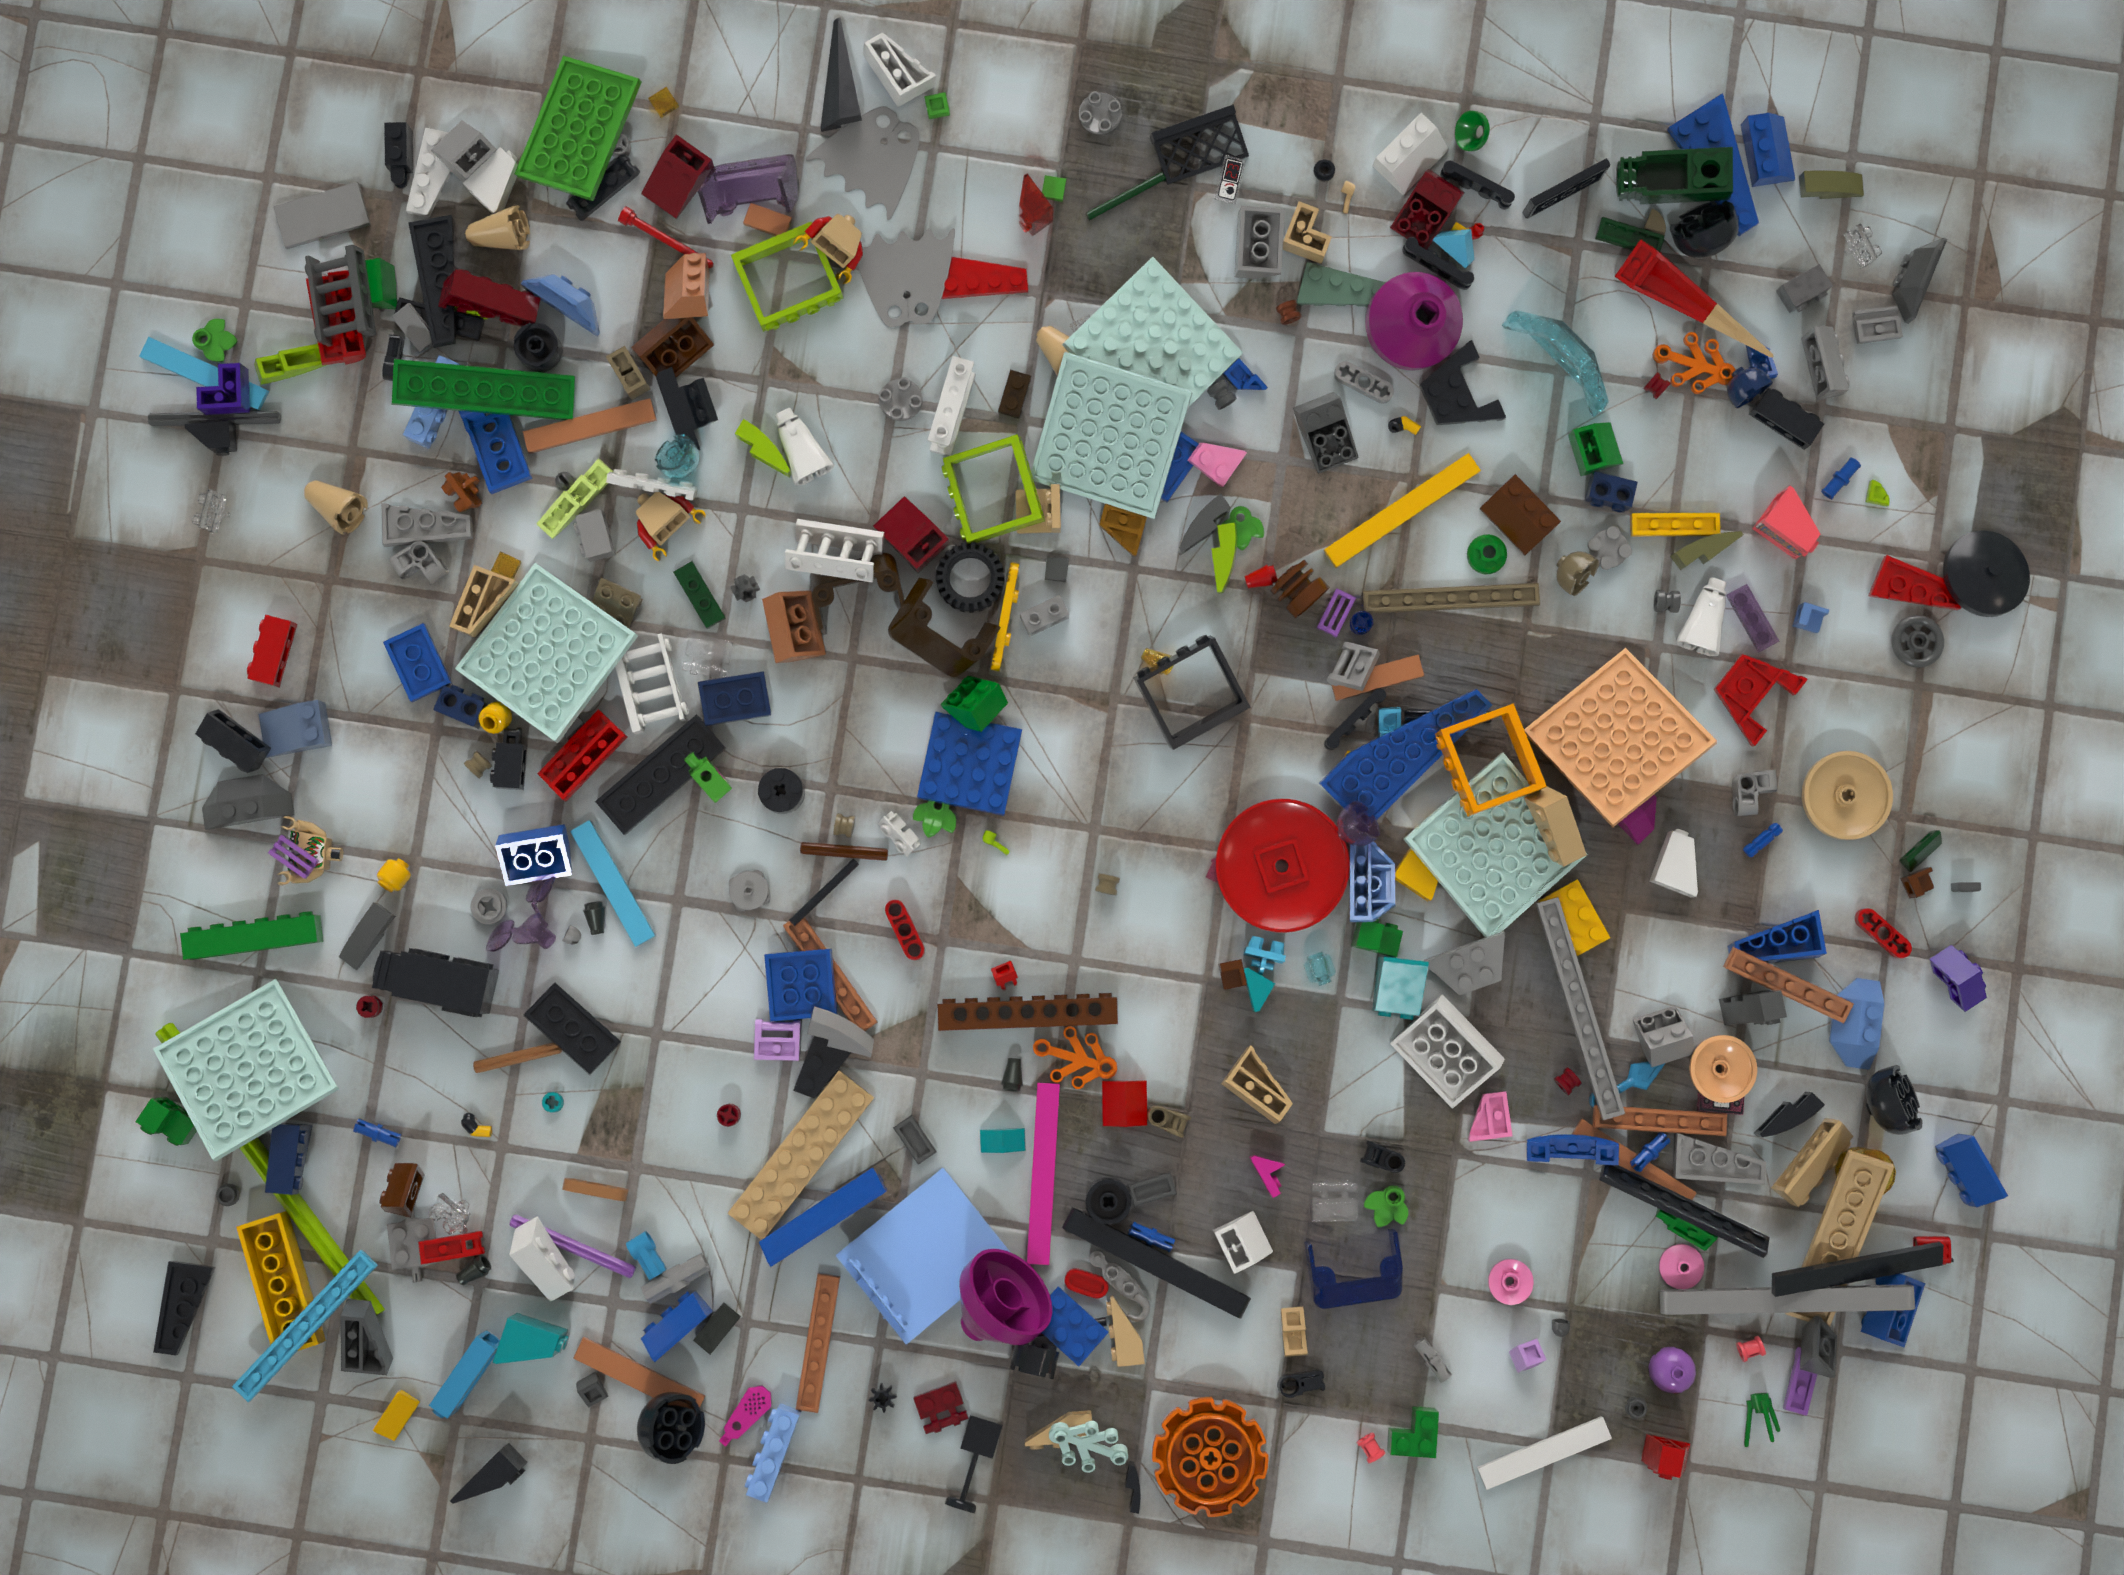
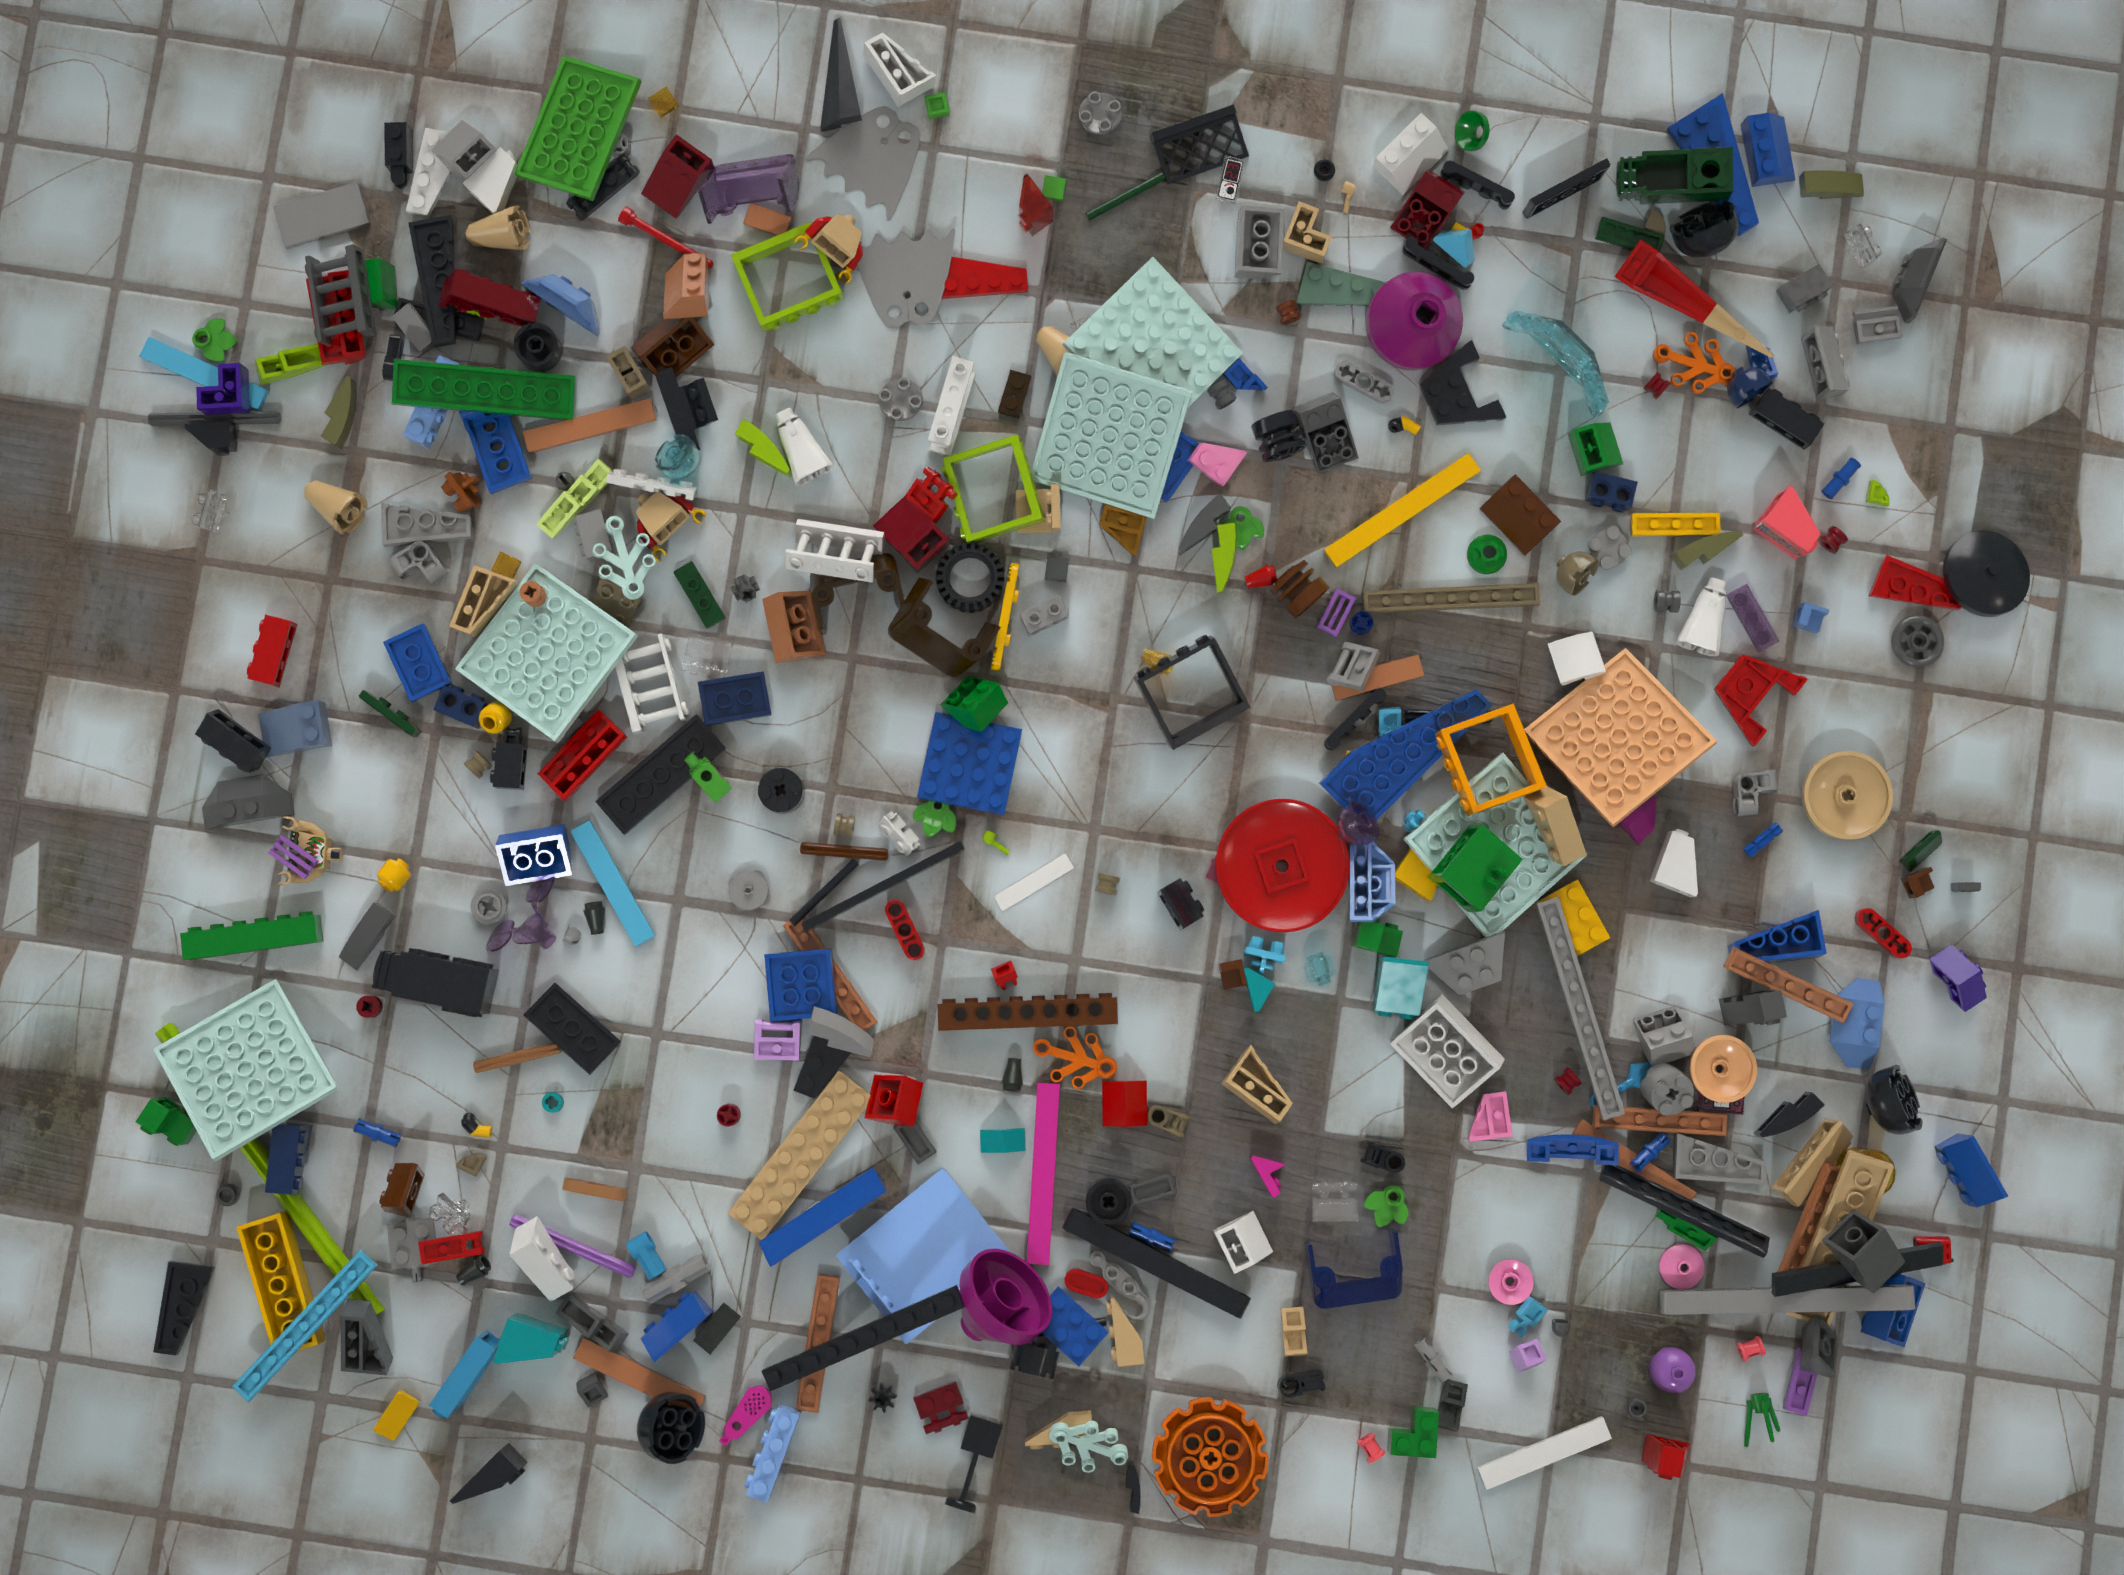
none -> olive slope [321,376,357,449]
none -> dark green plate [359,690,422,737]
none -> dark tan tile [455,1154,487,1177]
none -> nougat wheel [520,581,547,607]
none -> dark grey slope [556,1294,629,1353]
none -> light aqua plant [592,516,656,600]
none -> black plate [761,1284,965,1392]
none -> black tile [801,841,965,932]
none -> red slope [864,1075,924,1127]
none -> red plate [905,467,957,523]
none -> white sticker [994,854,1074,911]
none -> black slope [1157,878,1205,930]
none -> black wheel [1251,410,1307,462]
none -> medium azure plate [1402,809,1426,833]
none -> green piece [1427,824,1523,912]
none -> pearl dark grey slope [1438,1379,1468,1432]
none -> medium azure plate [1508,1296,1548,1338]
none -> white slope [1548,632,1606,686]
none -> light grey brick [1640,1063,1694,1116]
none -> nougat tile [1777,1162,1841,1272]
none -> dark red wheel [1819,526,1848,554]
none -> dark grey slope [1822,1209,1905,1293]

